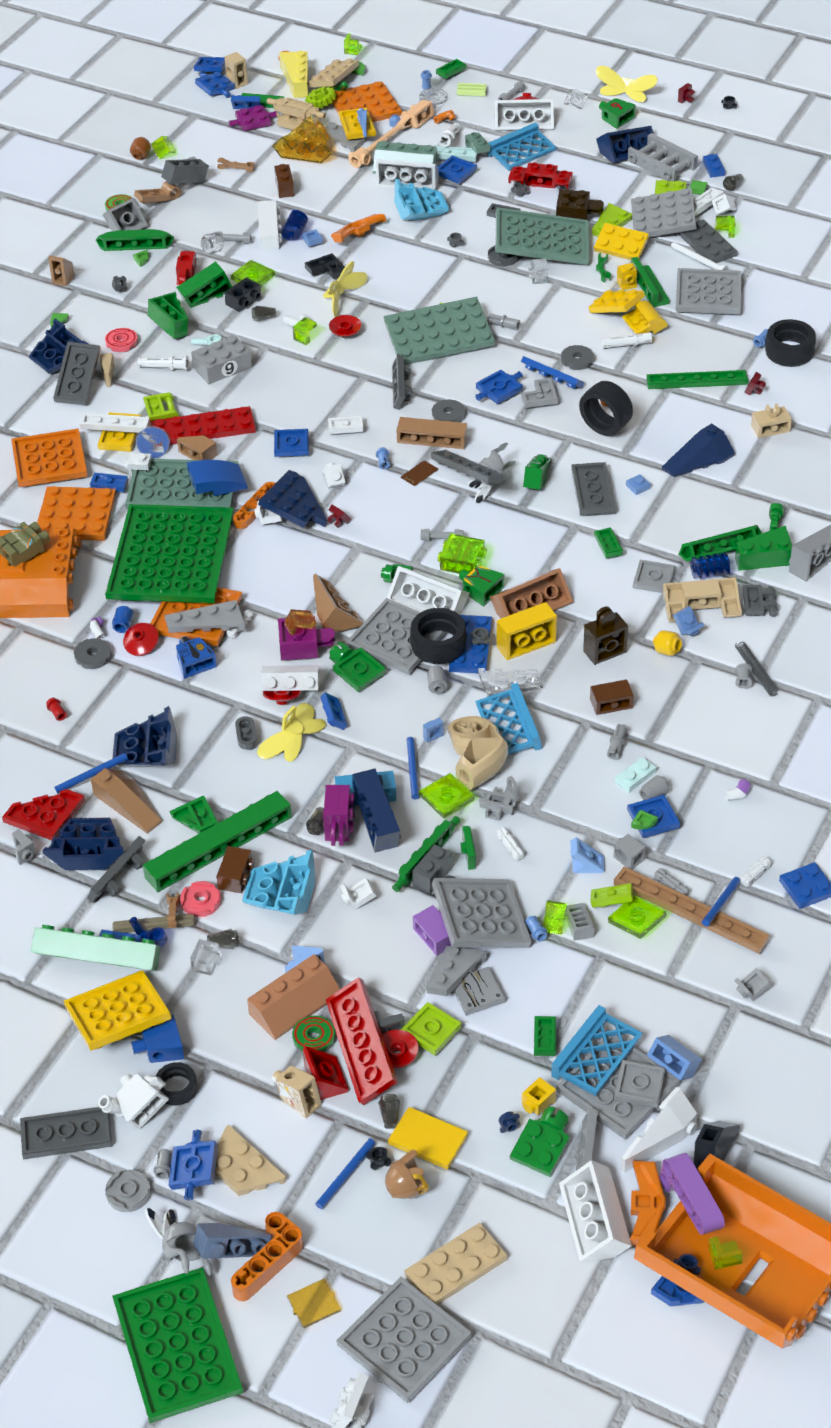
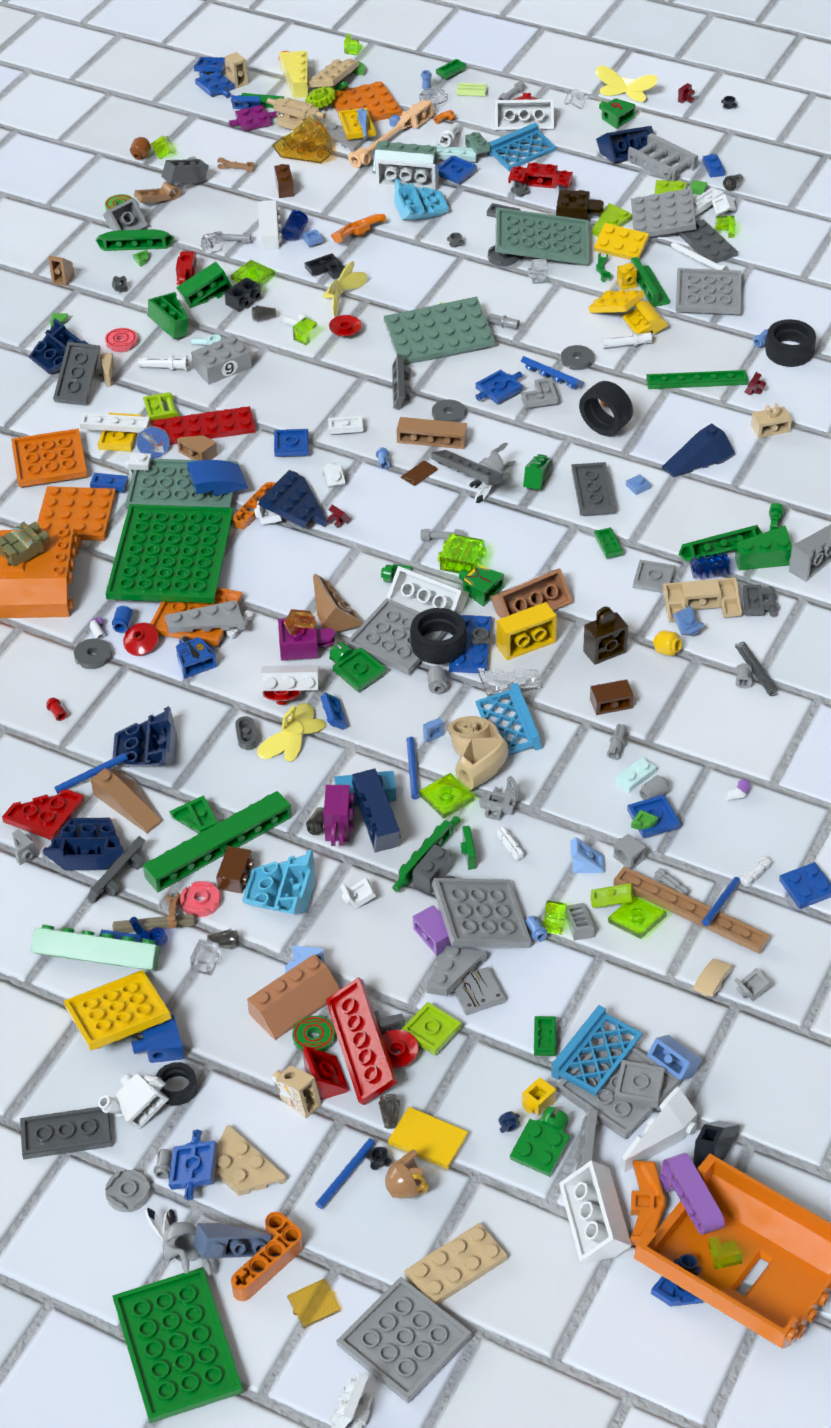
none -> tan slope [693,958,732,997]

